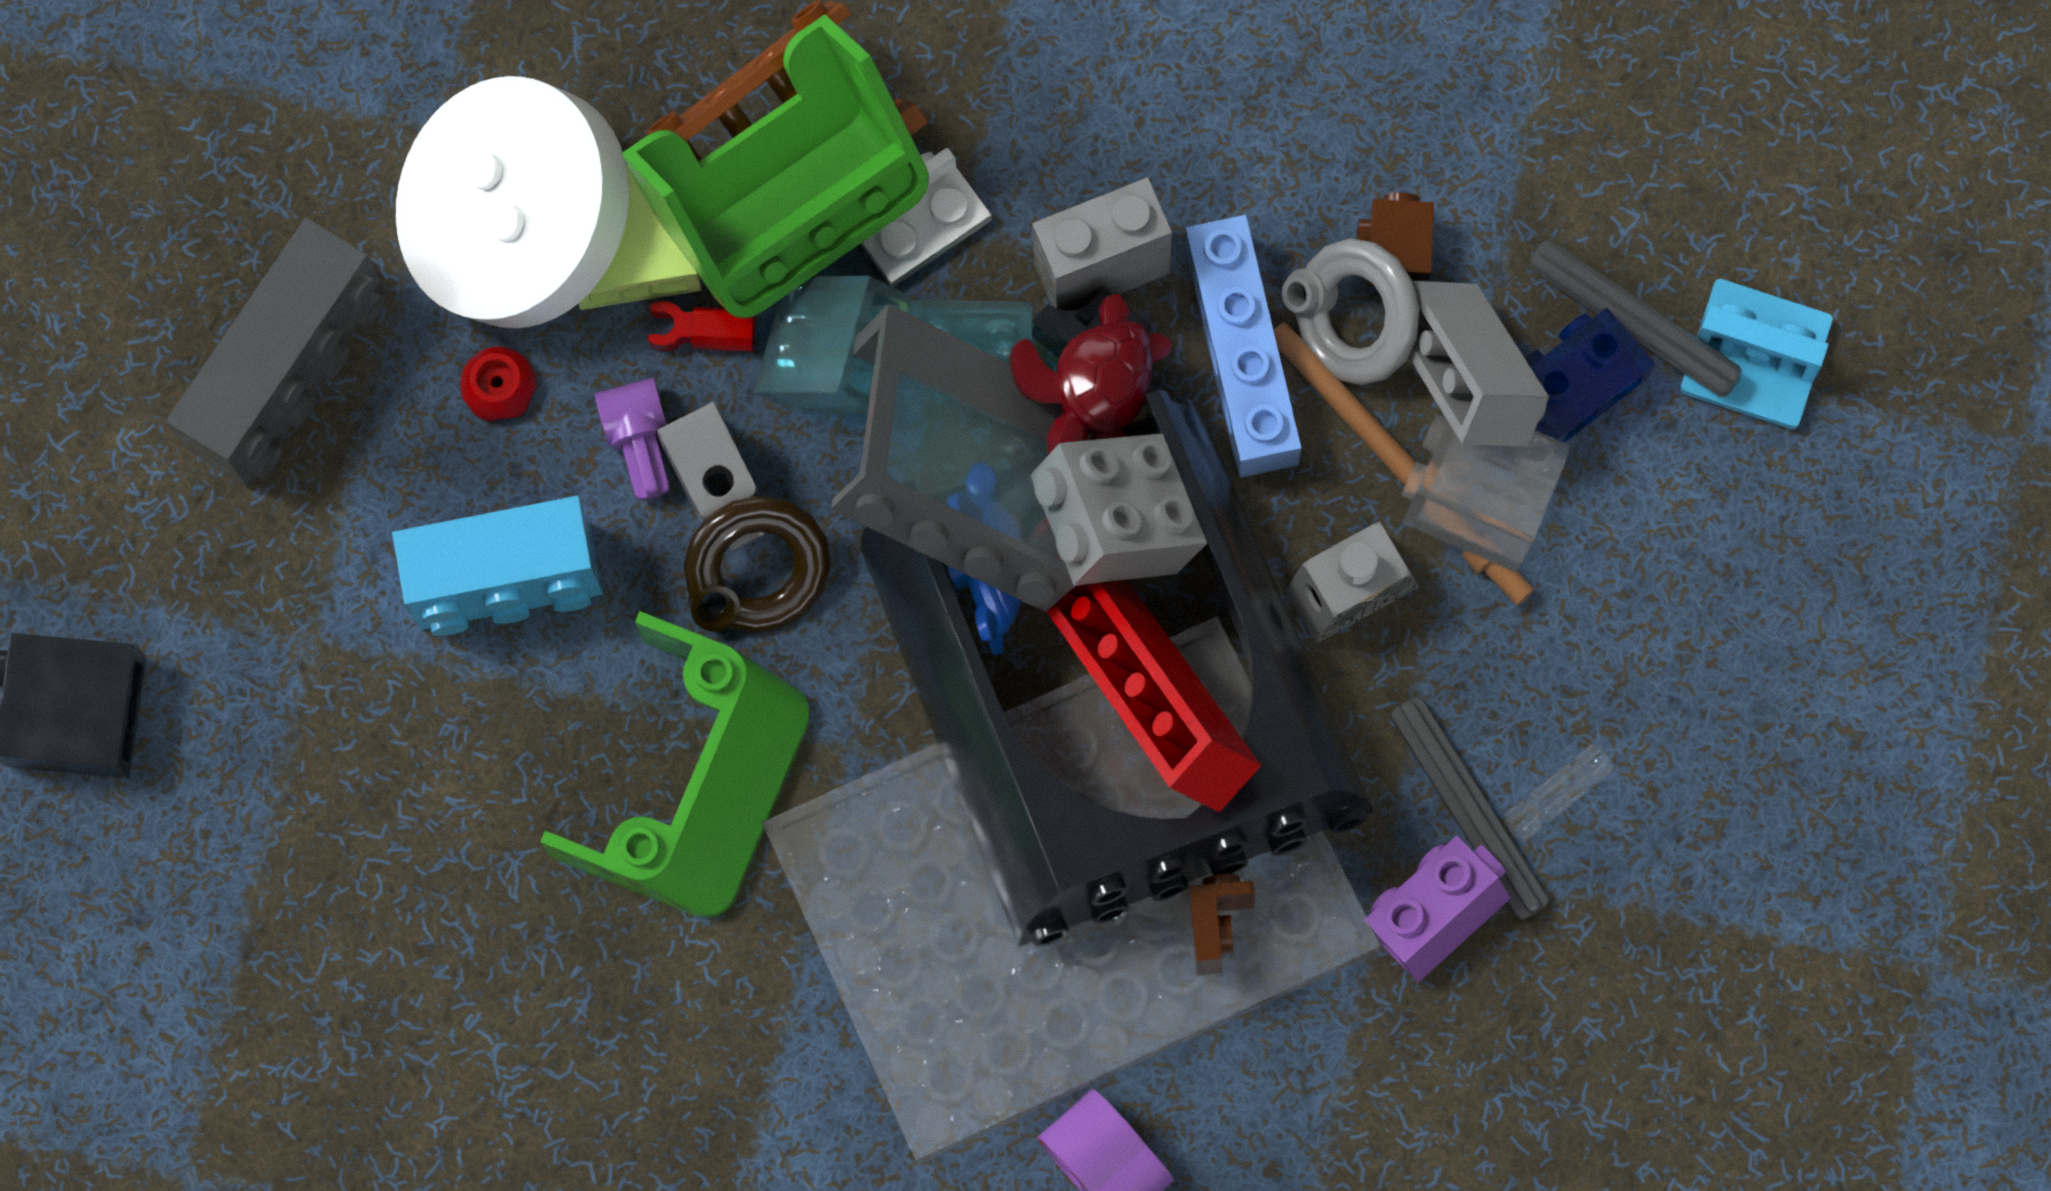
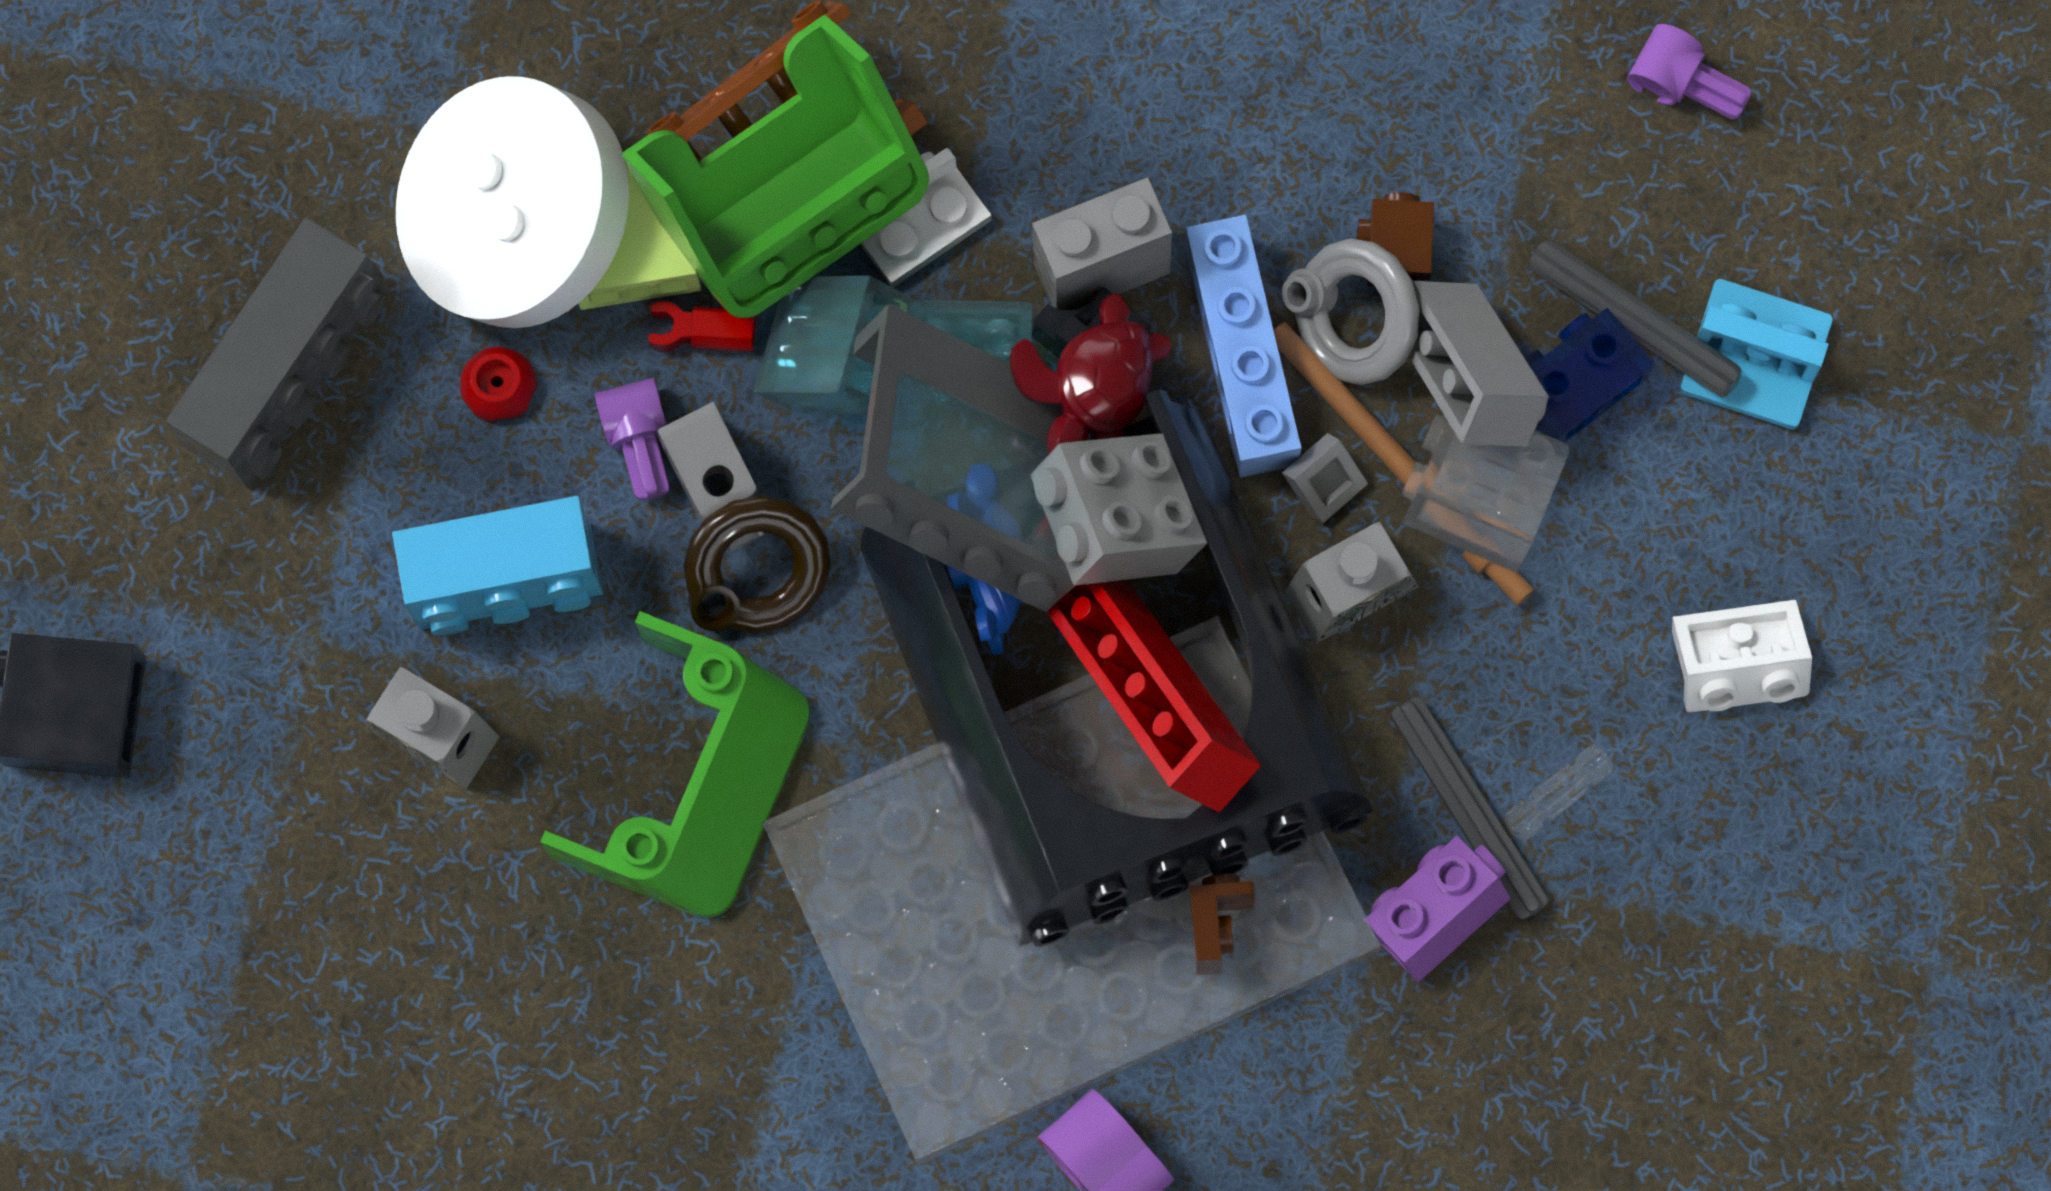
none -> light grey torso [366,667,500,789]
none -> light grey plate [1282,433,1368,523]
none -> medium lavender axle [1627,24,1751,119]
none -> white bracket [1672,600,1812,712]

